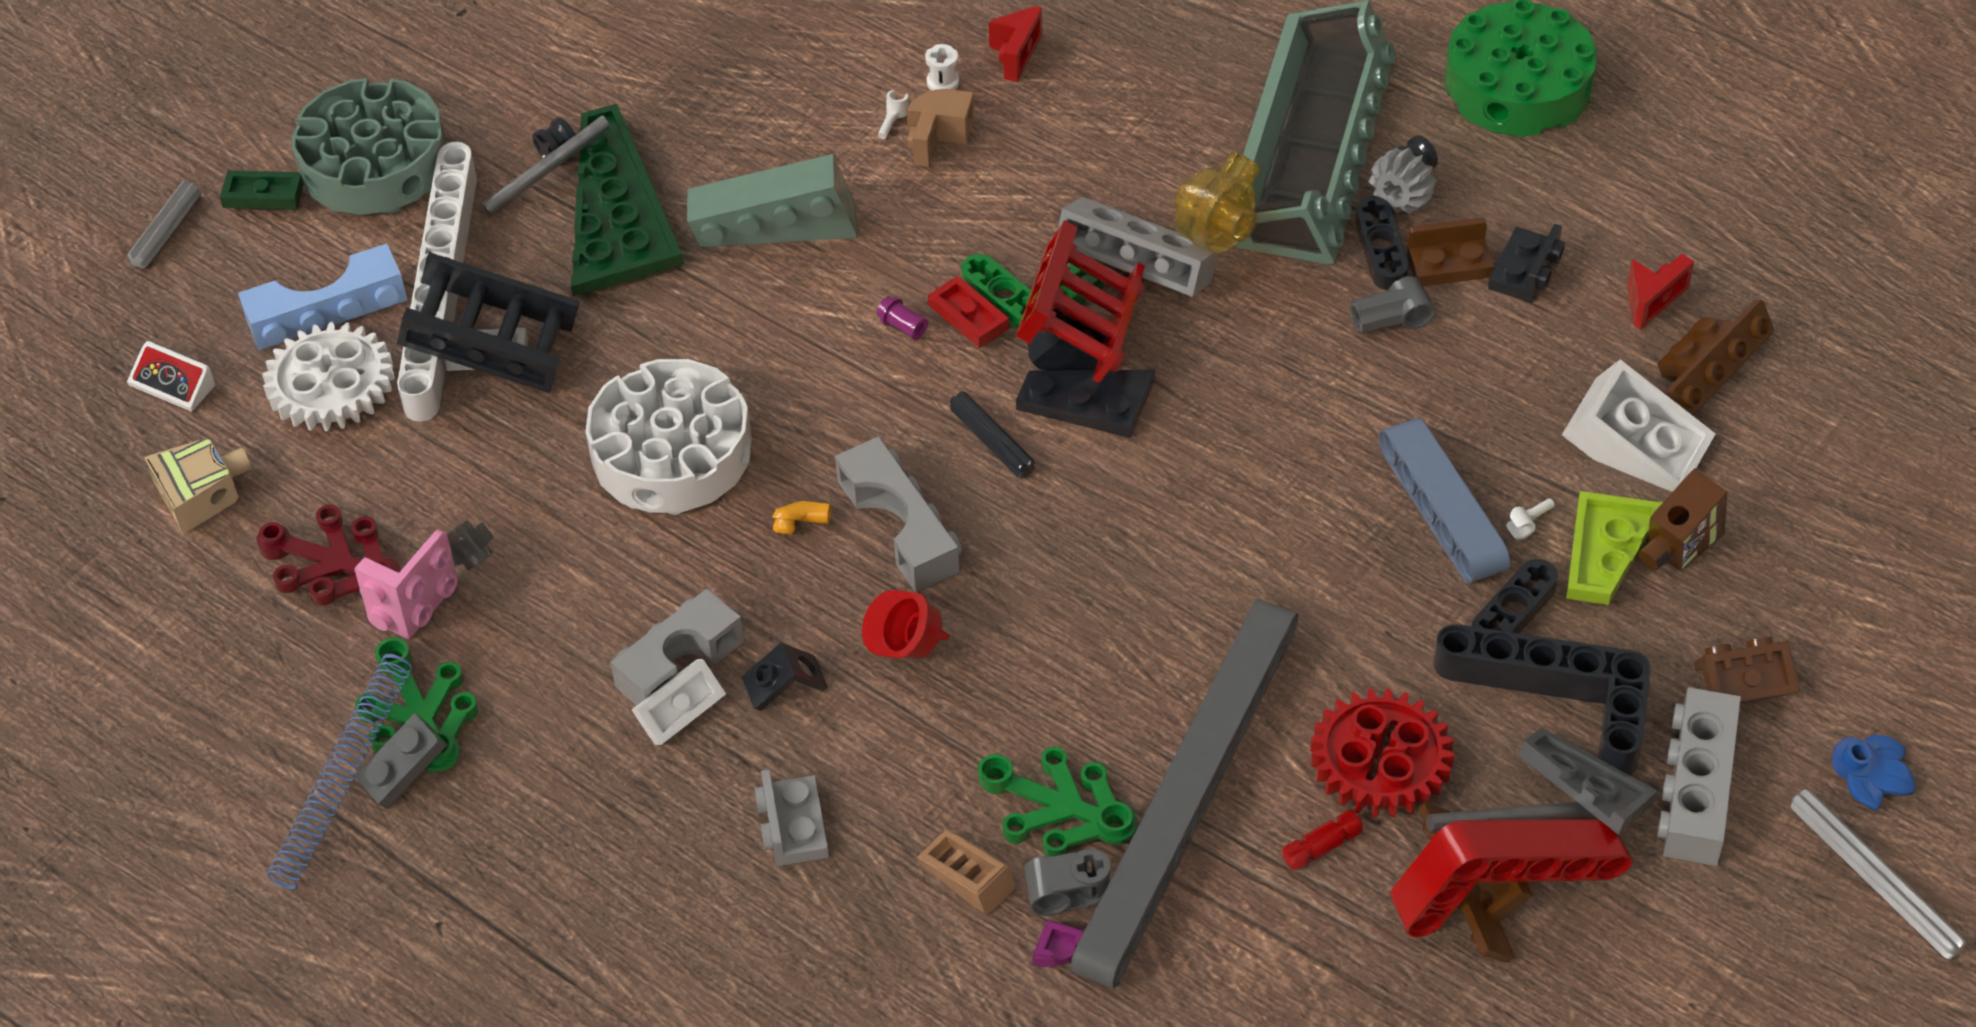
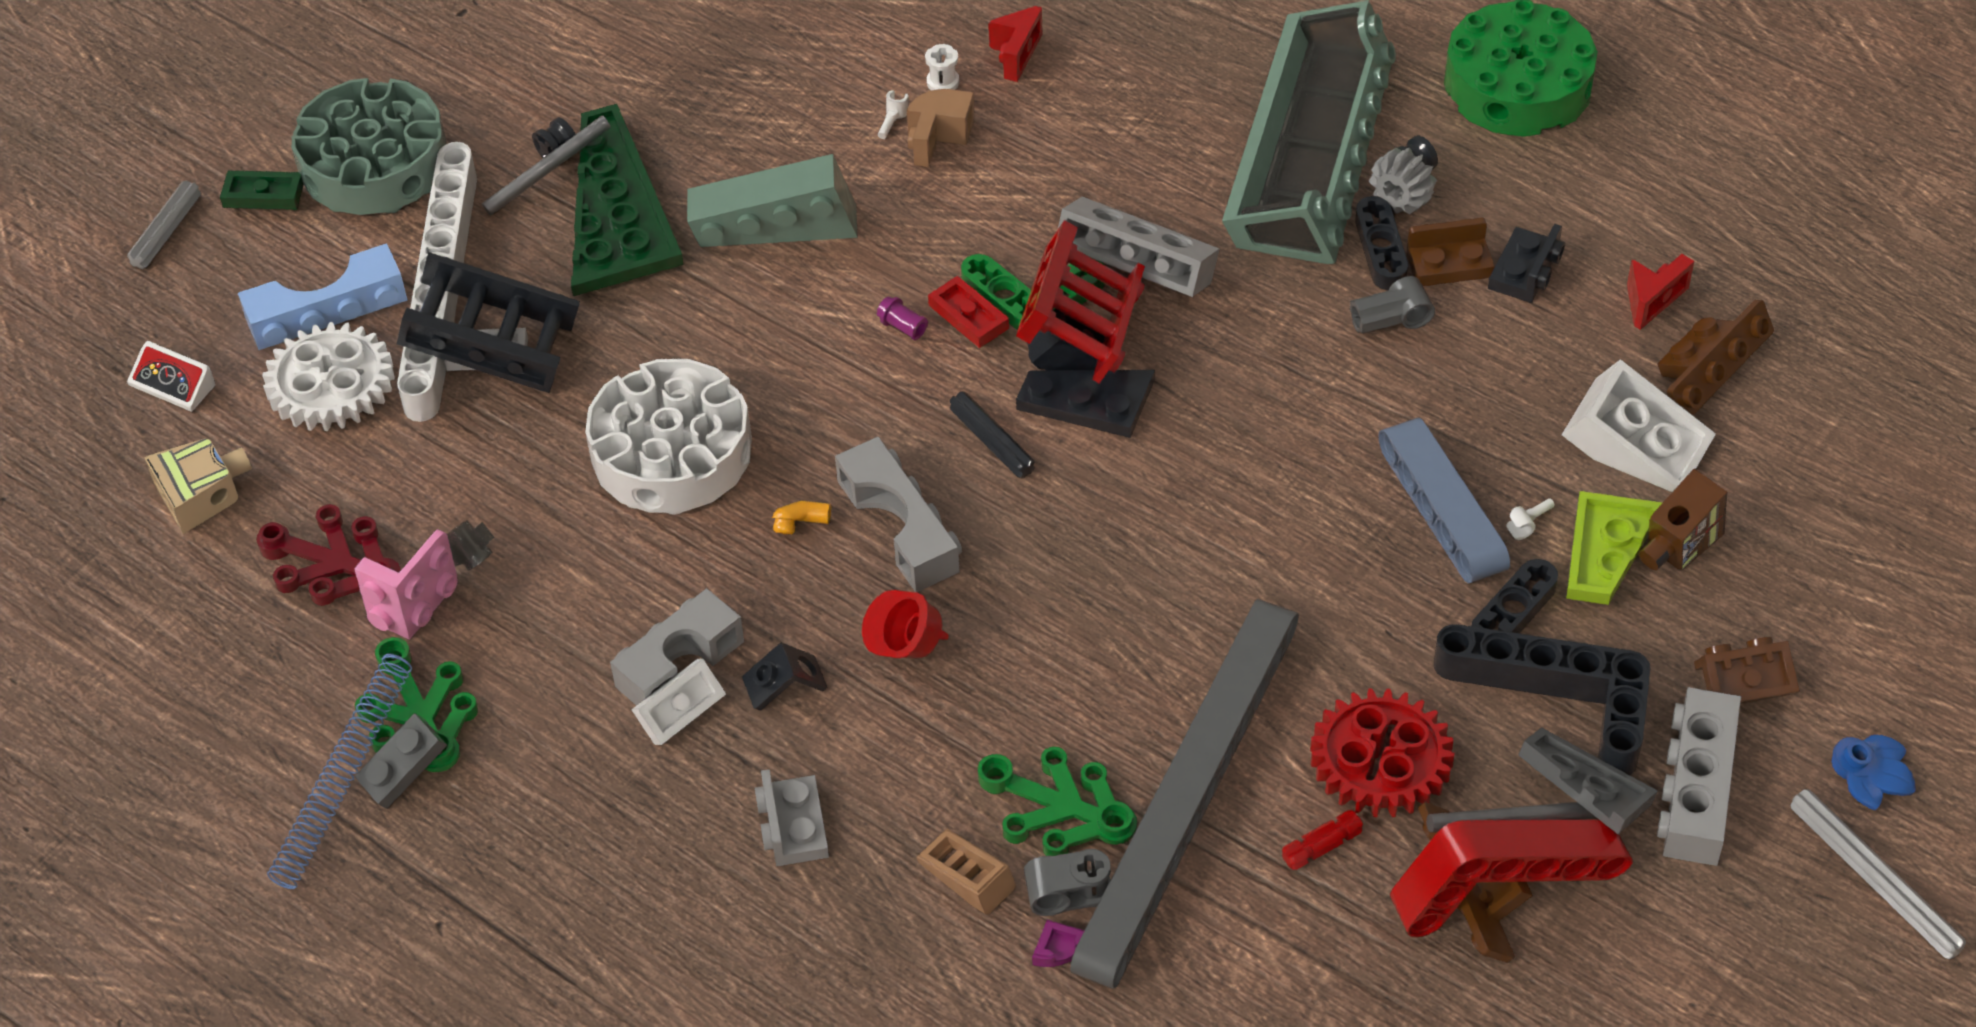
clear yellow piece [1174,151,1261,254] -> none

